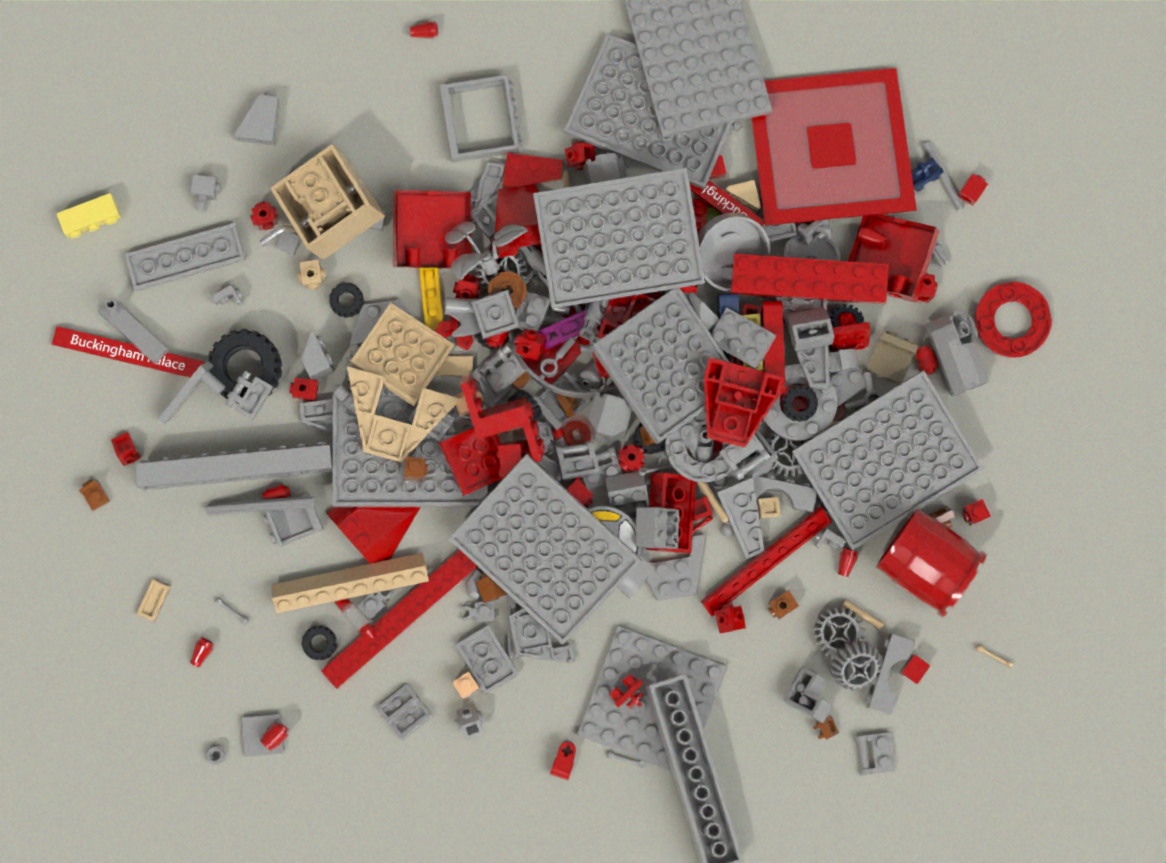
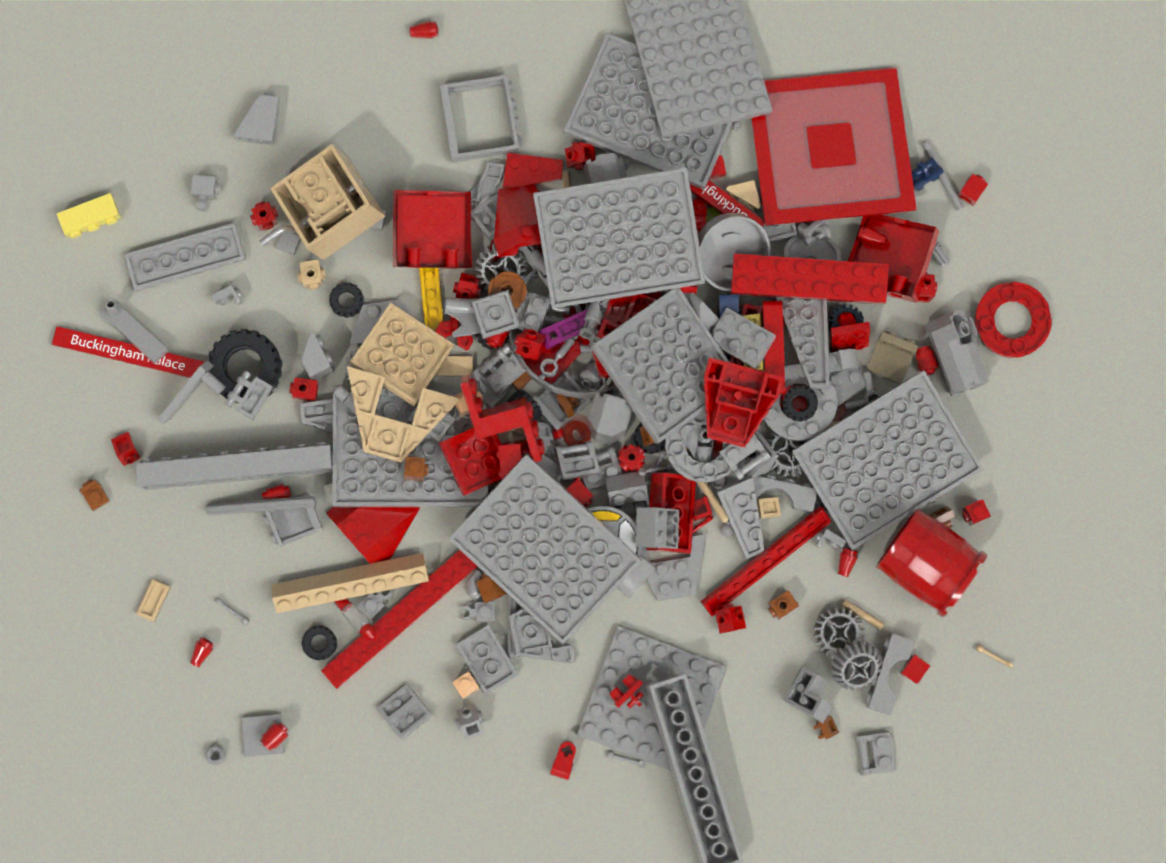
light grey plant [445,221,528,280] -> none
light grey slope [786,307,834,351] -> none

